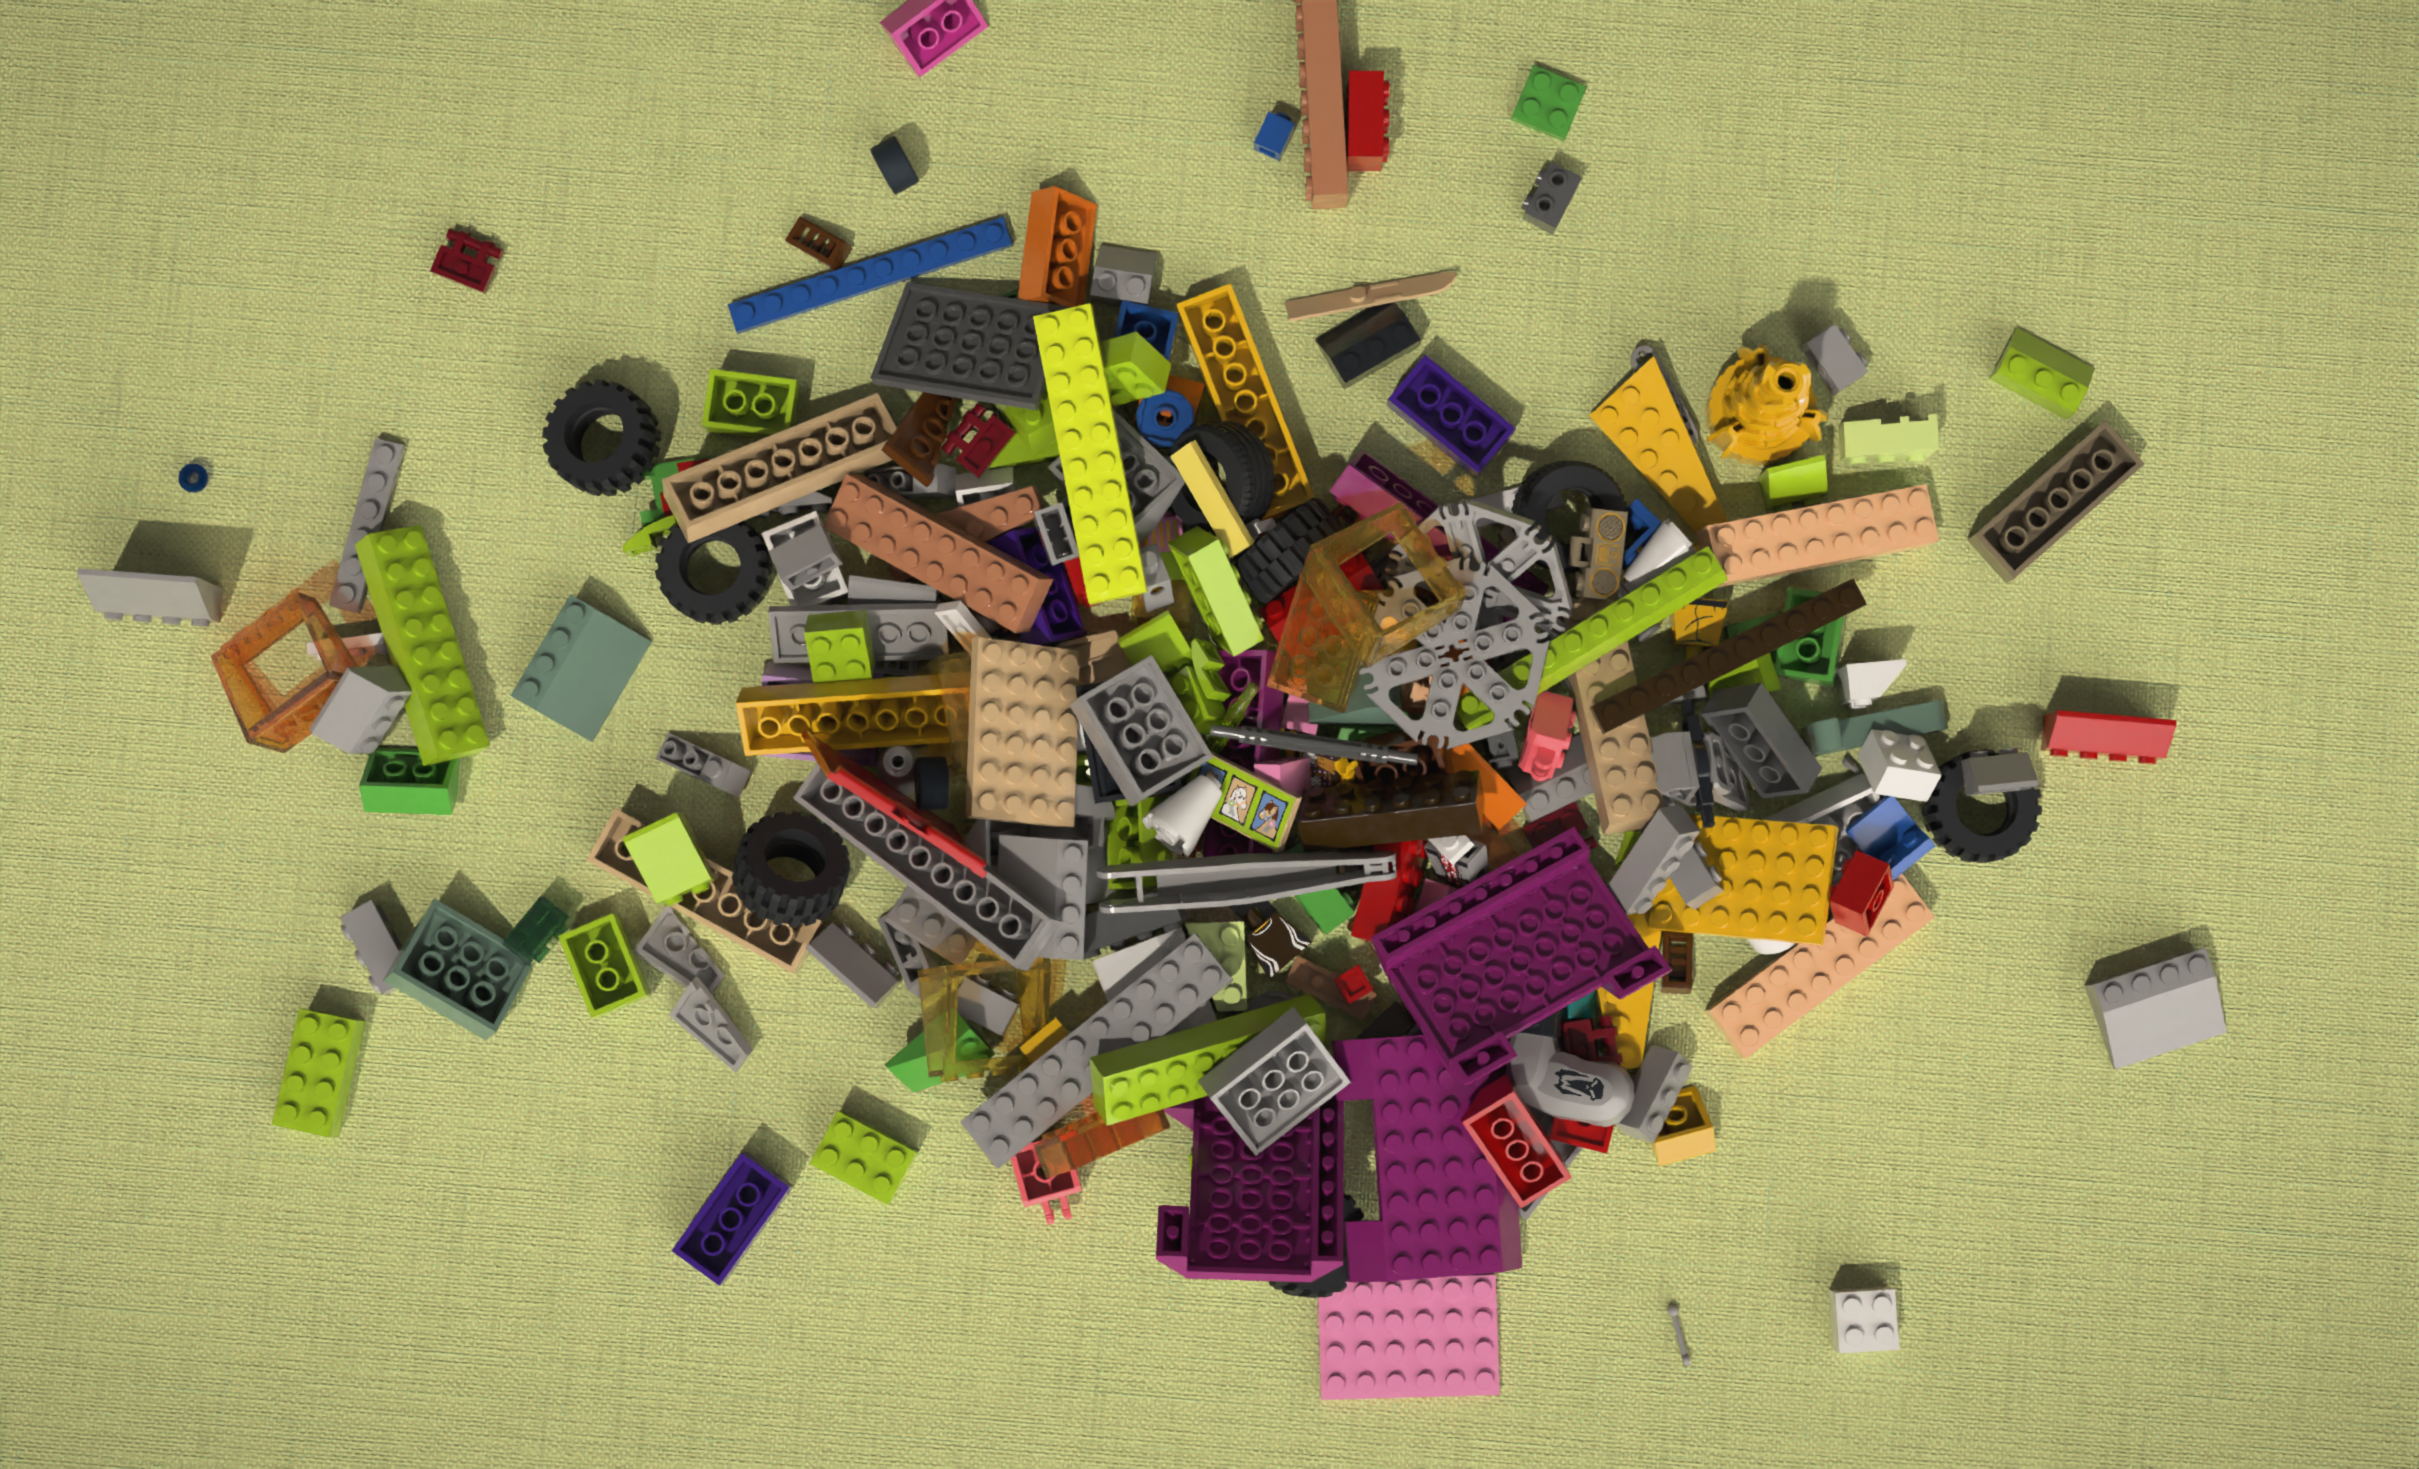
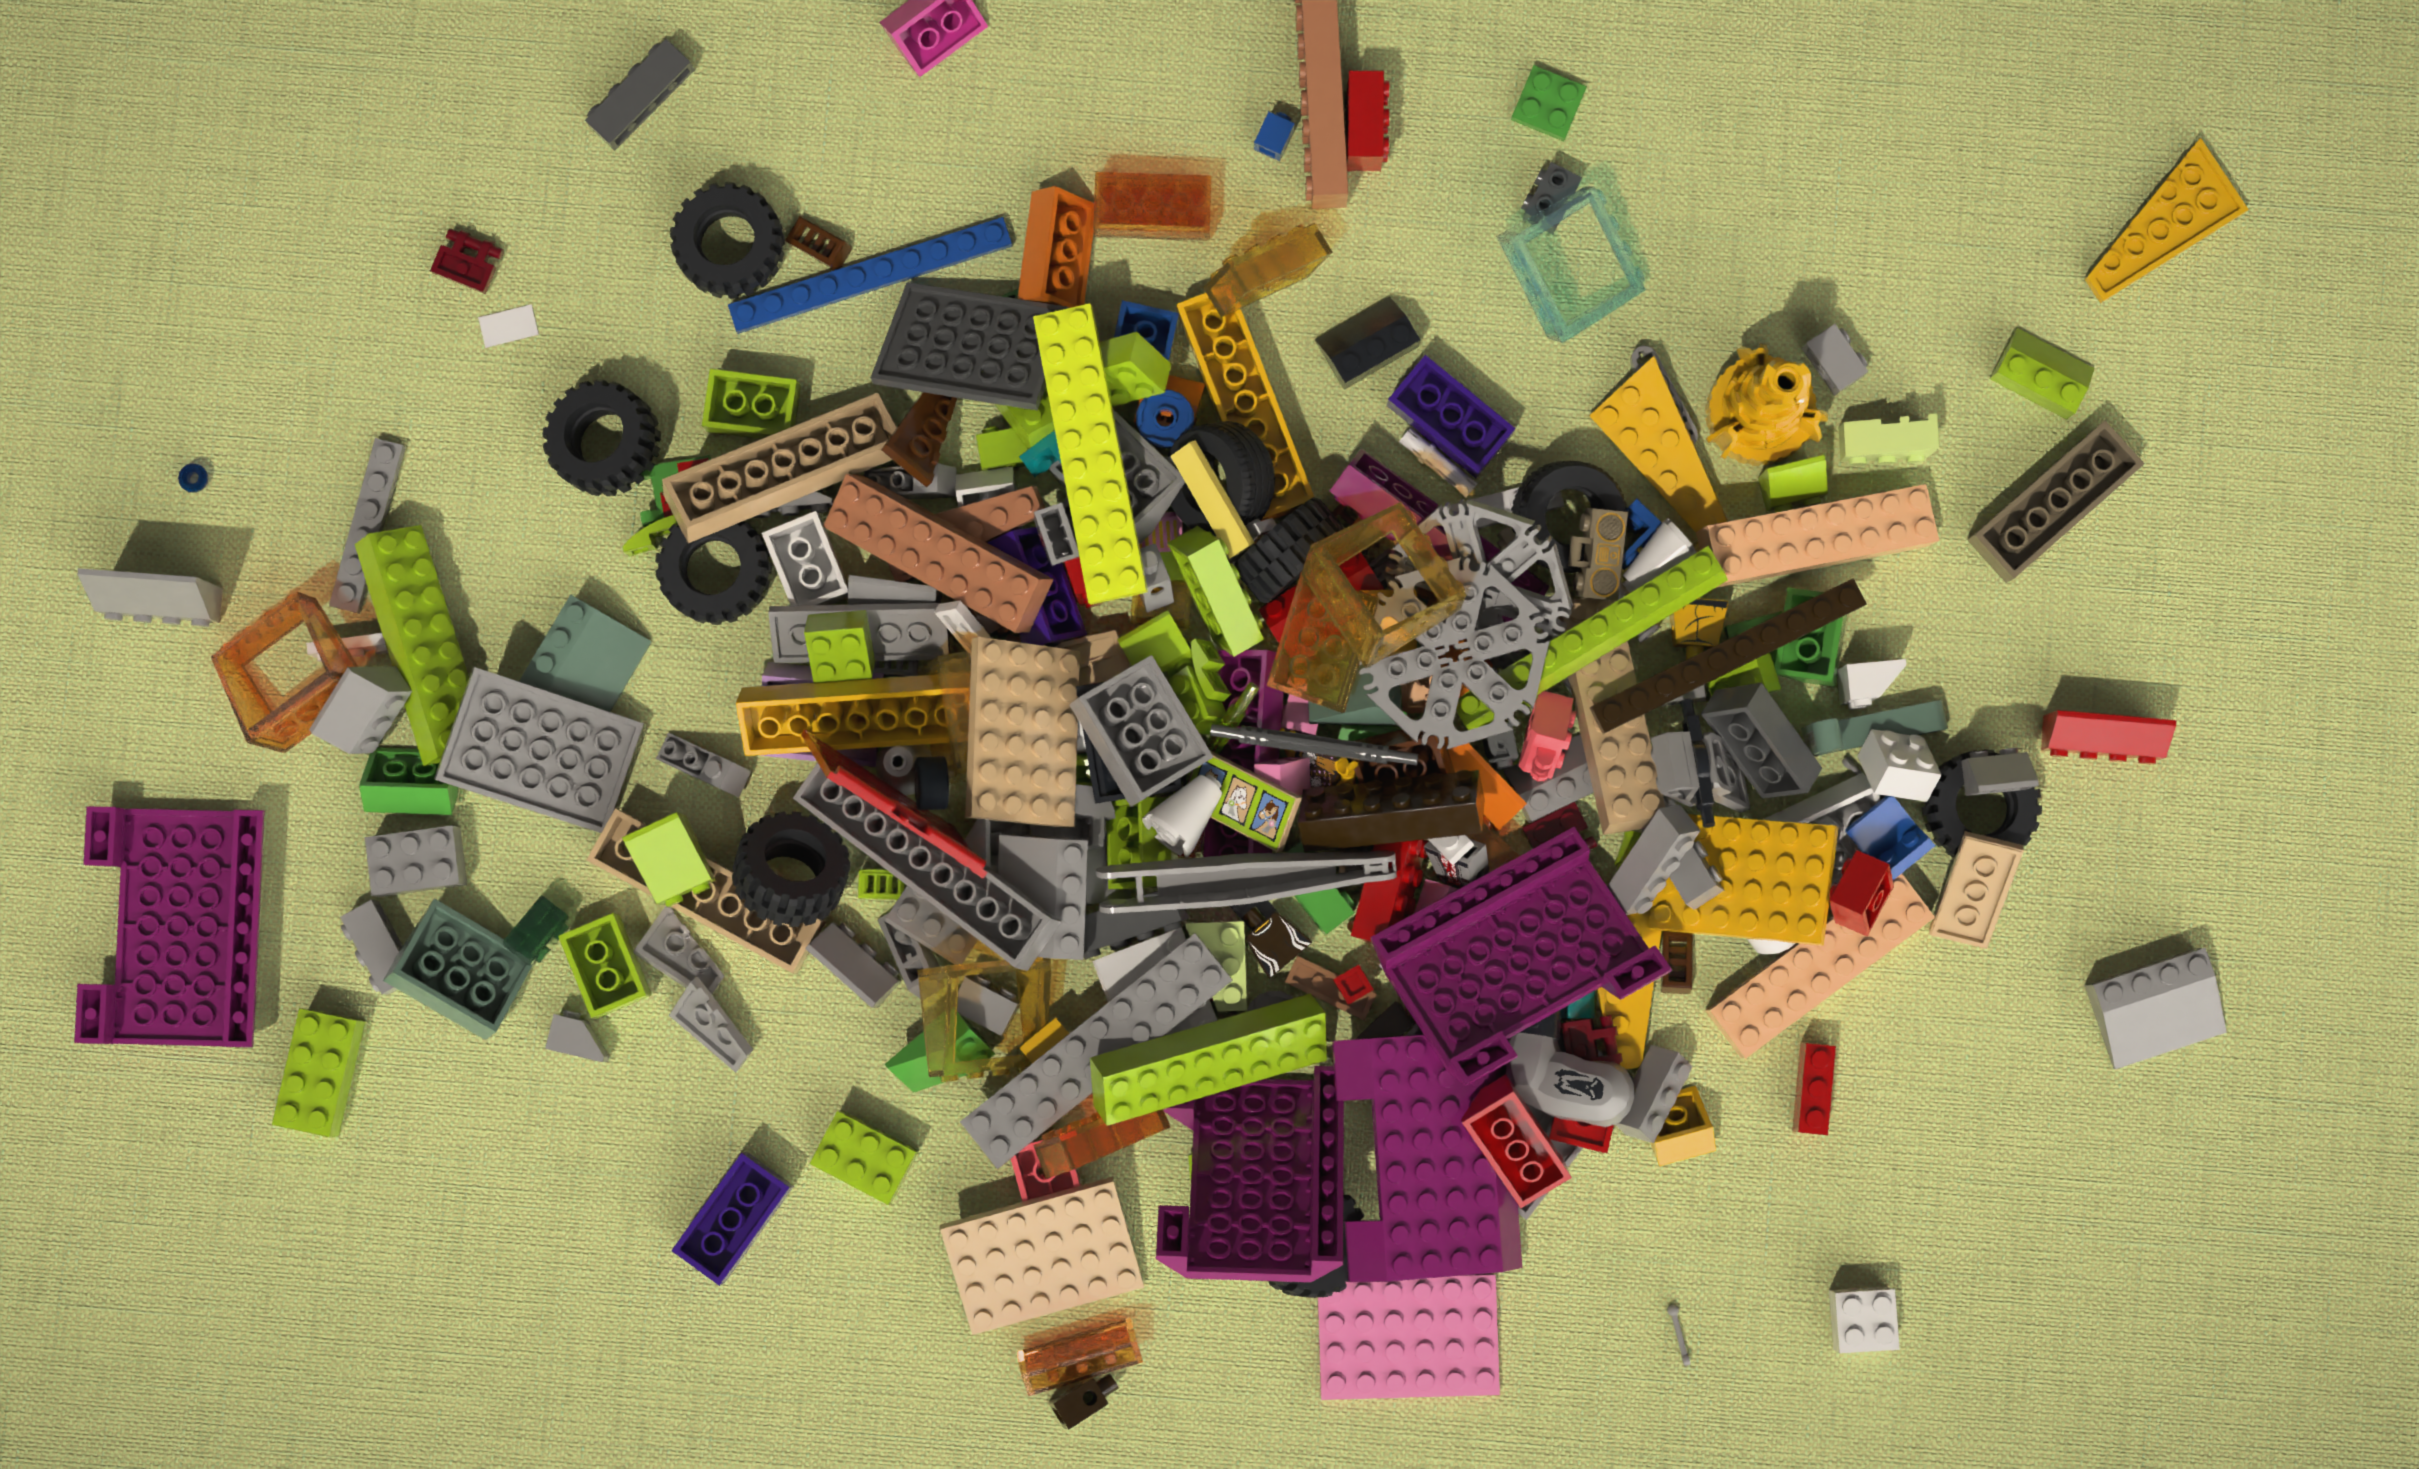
light grey brick [768,524,843,591] -> none
black wheel [870,136,919,194] -> none
dark red plate [941,403,1016,479] -> none
light grey slope [1090,245,1157,307] -> none
light grey slope [1198,1007,1351,1156] -> none
tan piece [1285,272,1456,322] -> none
none -> magenta slope [74,806,265,1047]
none -> light grey brick [365,825,467,897]
none -> light grey plate [434,666,644,833]
none -> white sticker [478,304,539,348]
none -> light grey slope [545,1010,609,1062]
none -> dark grey brick [585,39,695,151]
none -> black tyre [670,182,785,299]
none -> lime slope [858,869,904,900]
none -> tan plate [940,1177,1144,1335]
none -> clear orange brick [1017,1317,1143,1396]
none -> teal slope [1019,430,1062,478]
none -> dark brown torso [1048,1373,1119,1430]
none -> clear orange brick [1093,172,1212,241]
none -> clear yellow brick [1203,223,1333,318]
none -> white pin [1399,428,1478,498]
none -> clear light blue windscreen [1496,186,1646,343]
none -> red brick [1792,1043,1836,1135]
none -> tan tile [1929,831,2024,949]
none -> yellow wing [2085,138,2249,303]

